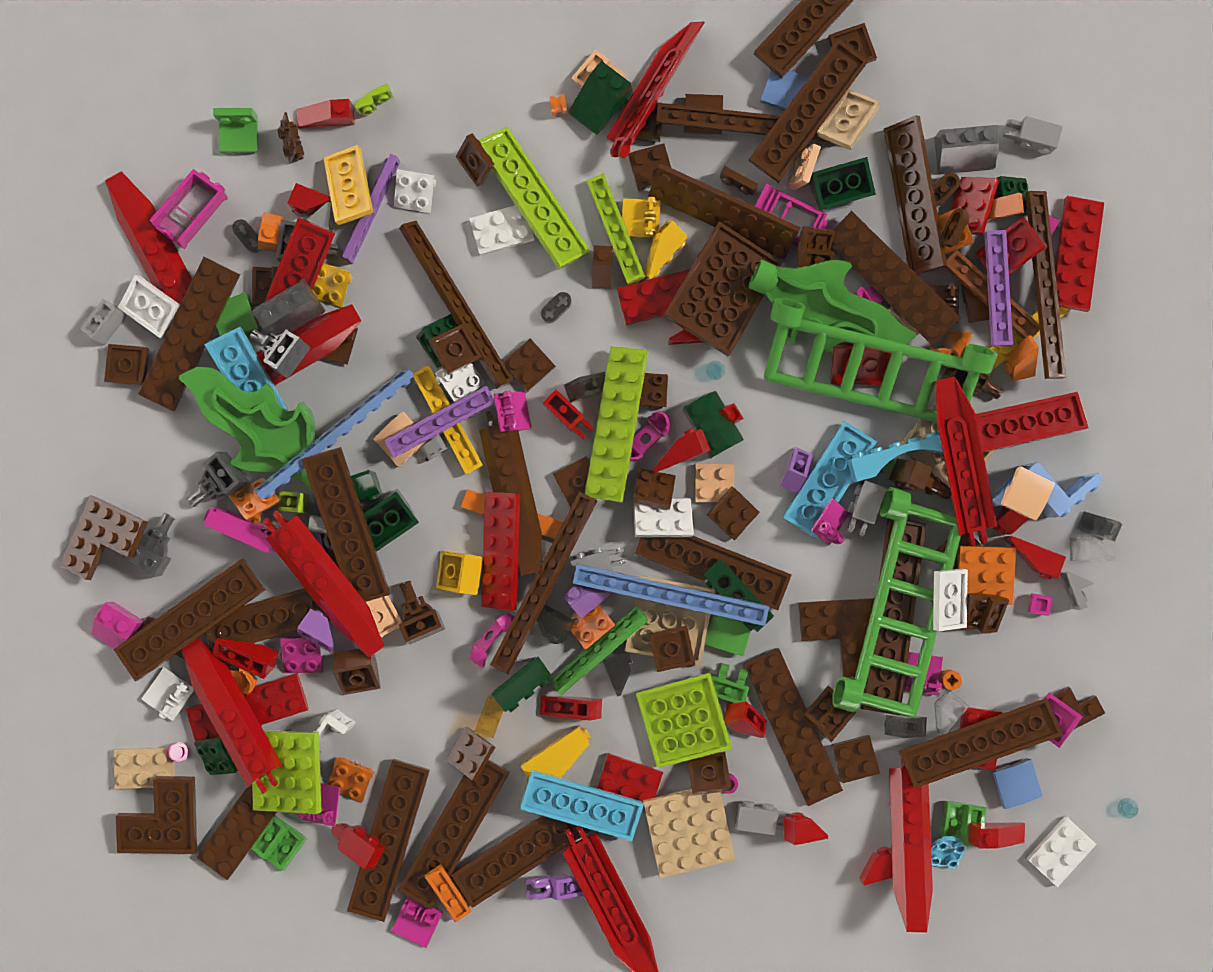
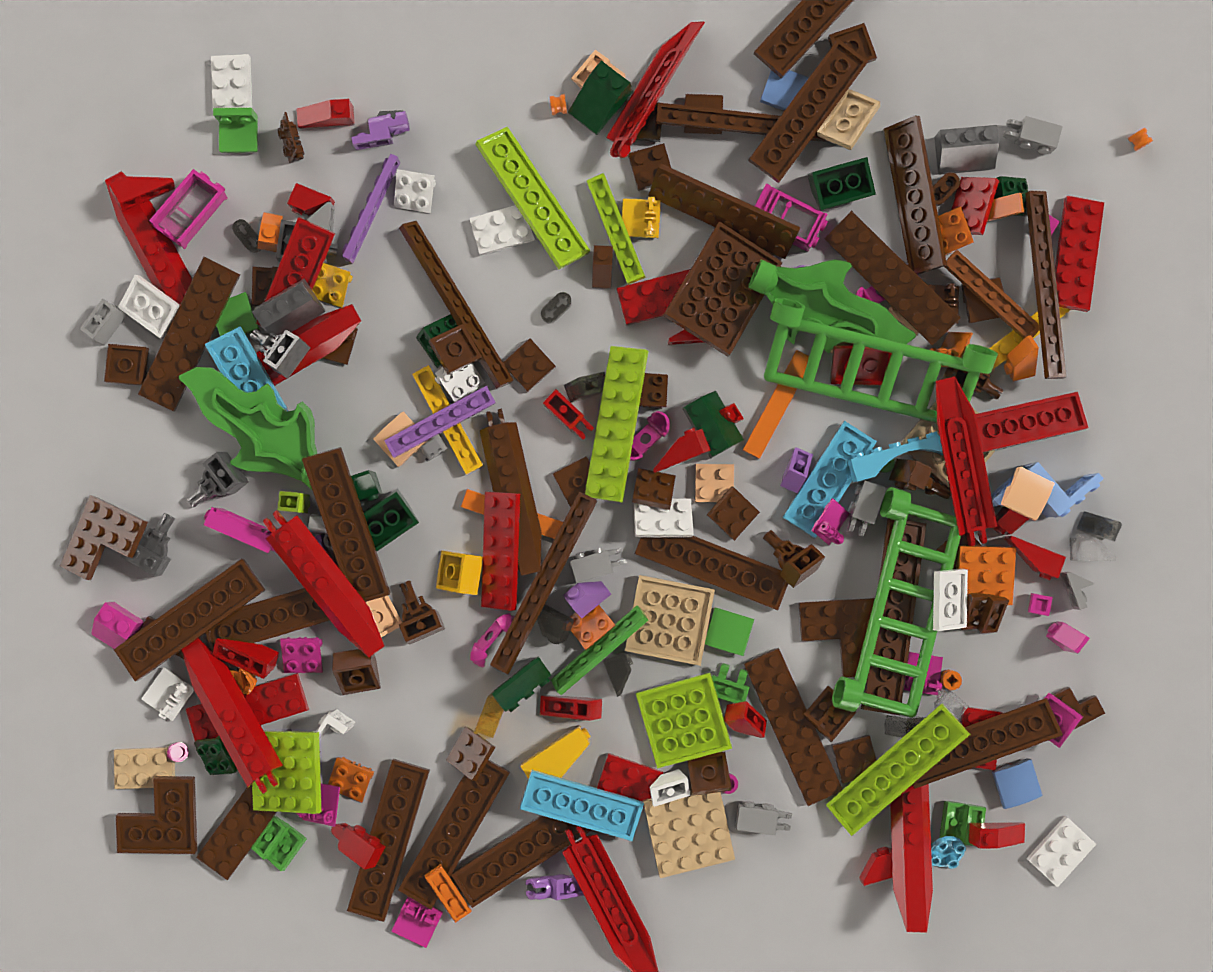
orange hinge [229,478,281,524] -> none
medium blue plate [254,369,414,499] -> none
medium lavender slope [297,609,333,653] -> none
yellow plate [323,145,373,225] -> none
lime slope [355,84,393,115] -> none
reddish brown plate [456,133,494,187] -> none
dark pink hinge [493,391,531,432] -> none
medium blue plate [573,564,769,626] -> none
yellow slope [644,220,688,279] -> none
reddish brown plate [649,625,695,672] -> none
dark green brick [702,559,774,632] -> none
clear light blue plate [706,361,725,380] -> none
reddish brown plate [720,166,758,196] -> none
red slope [784,812,828,845] -> none
light nougat plate [788,144,821,190] -> none
reddish brown slope [798,226,836,267] -> none
reddish brown plate [942,208,969,247] -> none
red plate [975,216,1046,275] -> none
medium lavender plate [984,230,1013,347] -> none
clear light blue plate [1118,798,1138,818] -> none
none -> red slope [109,176,175,211]
none -> white plate [211,54,252,108]
none -> medium lavender plate [351,110,410,150]
none -> white slope [650,769,690,807]
none -> orange tile [743,350,809,459]
none -> reddish brown brick [763,530,825,588]
none -> lime plate [826,703,971,836]
none -> dark pink slope [1046,621,1090,654]
none -> orange wheel [1128,128,1153,151]

